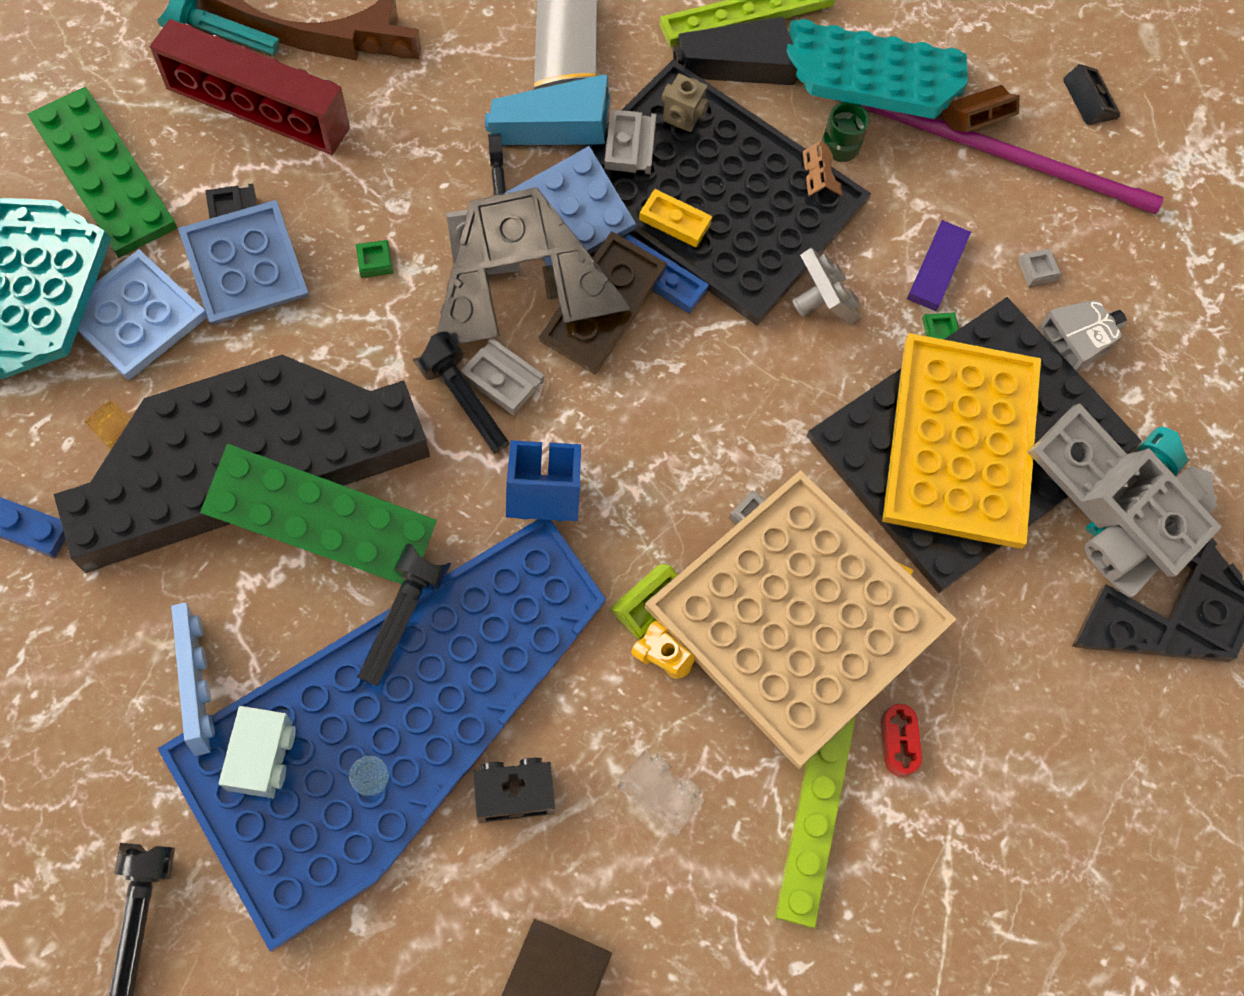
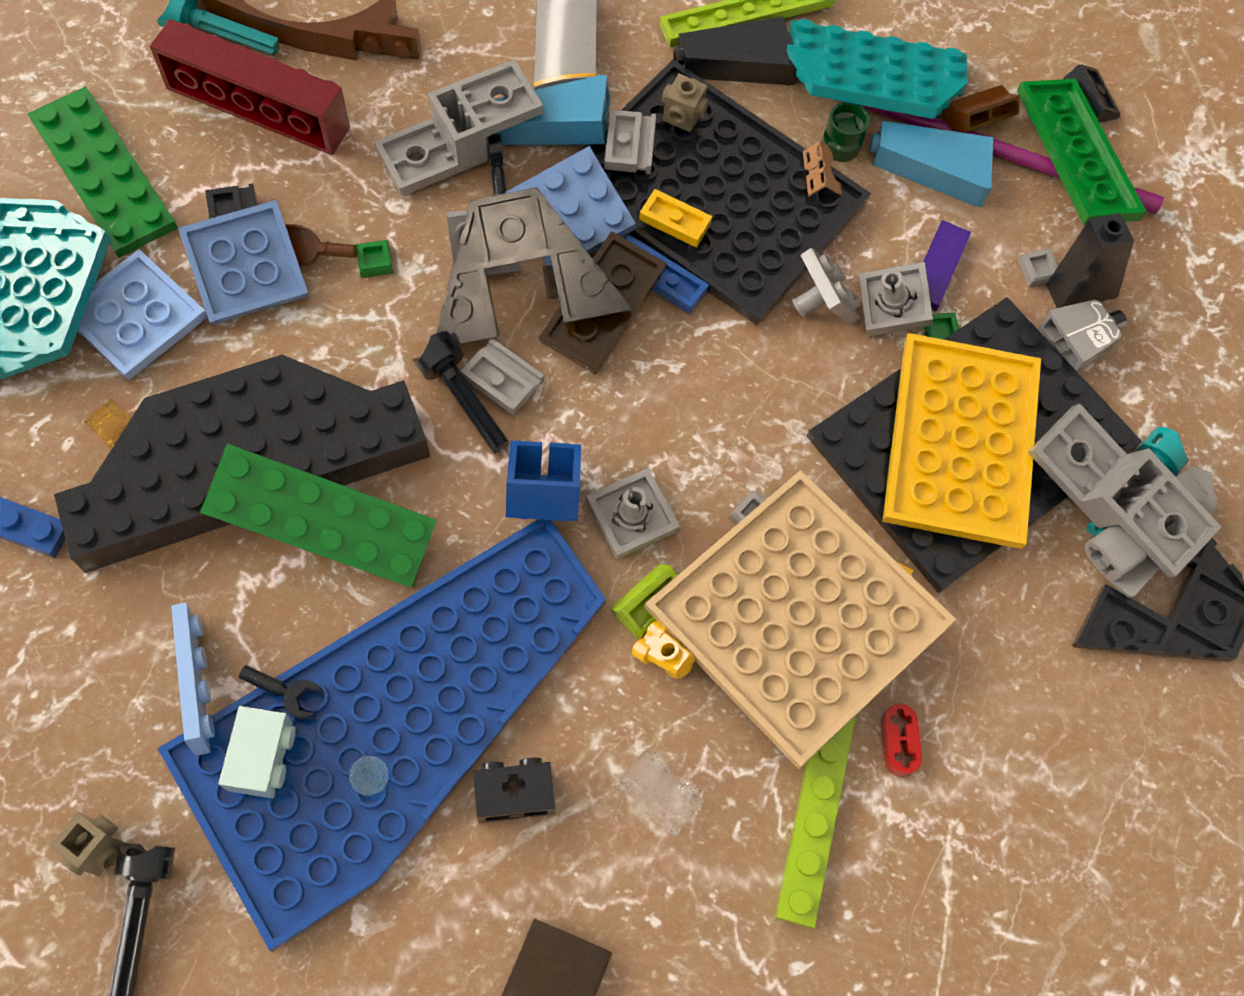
black piece [357,543,451,687] -> none
none -> dark tan brick [50,812,126,876]
none -> black piece [239,665,323,721]
none -> reddish brown piece [285,224,358,267]
none -> light grey bracket [374,59,544,197]
none -> light grey plate [585,468,681,560]
none -> light grey plate [859,262,934,336]
none -> dark azure slope [870,121,993,207]
none -> green plate [1017,79,1147,225]
none -> black slope [1046,213,1134,308]

